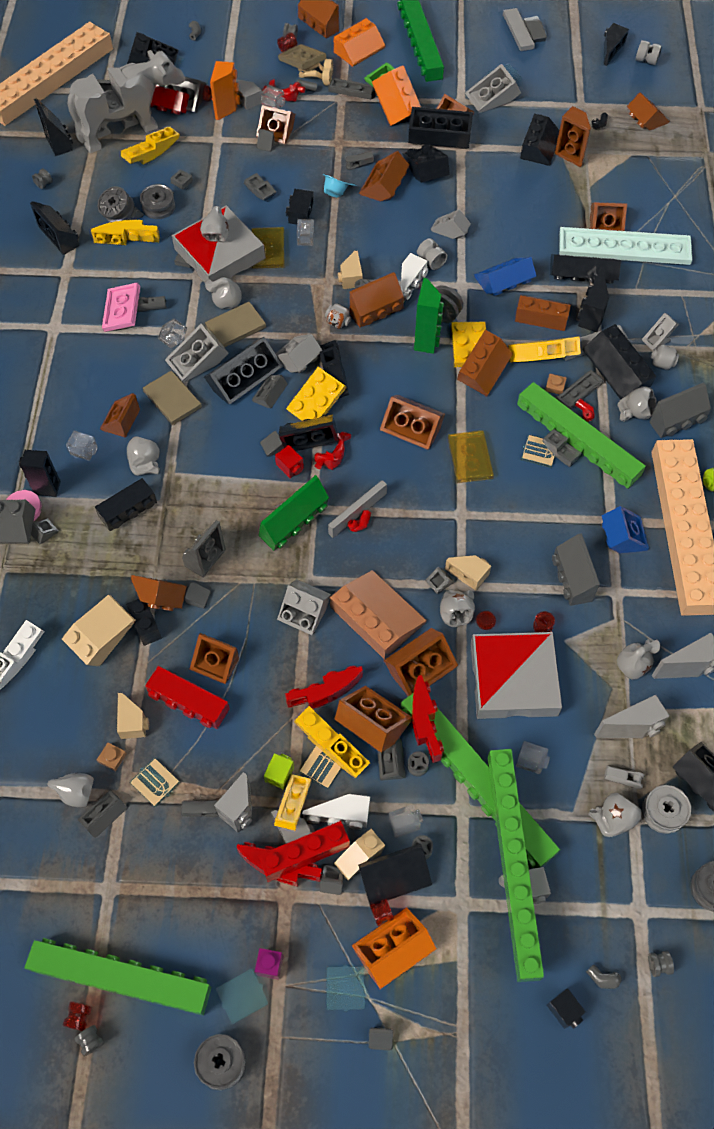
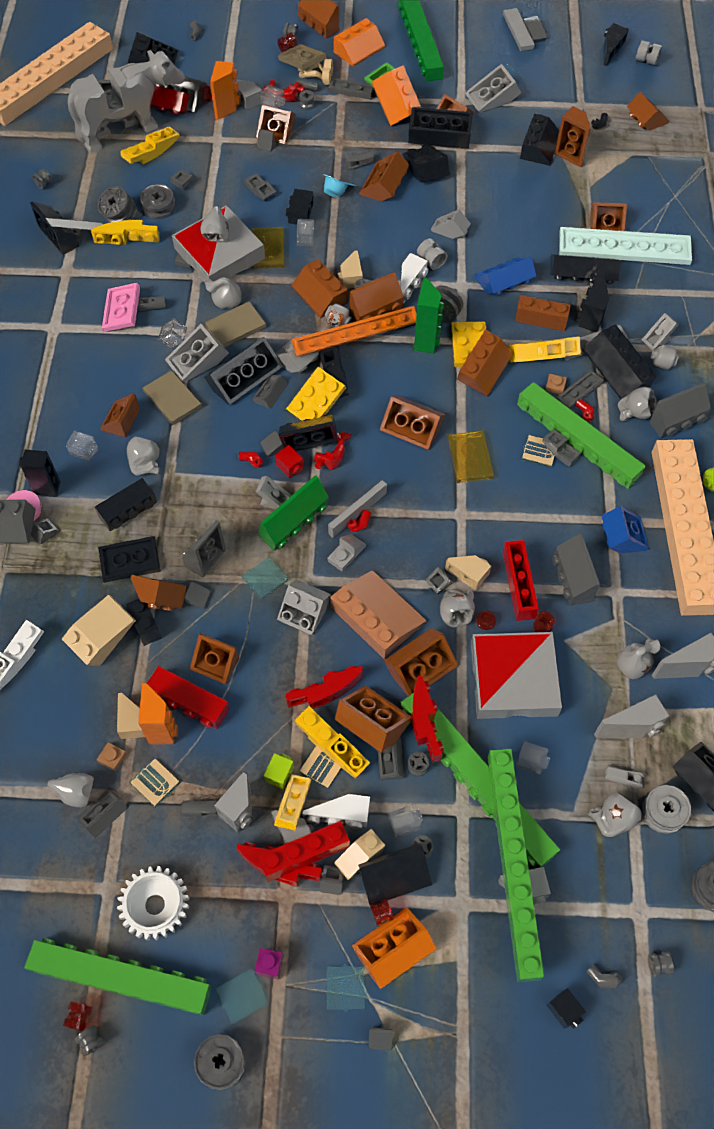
black slope [34,98,73,156] -> none
none -> white sticker [46,218,103,230]
none -> black tile [98,536,161,583]
none -> white gear [117,866,189,941]
none -> orange slope [138,683,178,744]
none -> red arm [239,452,263,468]
none -> clear light blue piece [242,557,288,600]
none -> light grey slope [256,476,292,510]
none -> orange tile [291,306,417,357]
none -> dark orange slope [292,259,348,319]
none -> dark grey wheel [299,90,315,110]
none -> light grey slope [328,534,366,572]
none -> red brick [502,540,539,621]

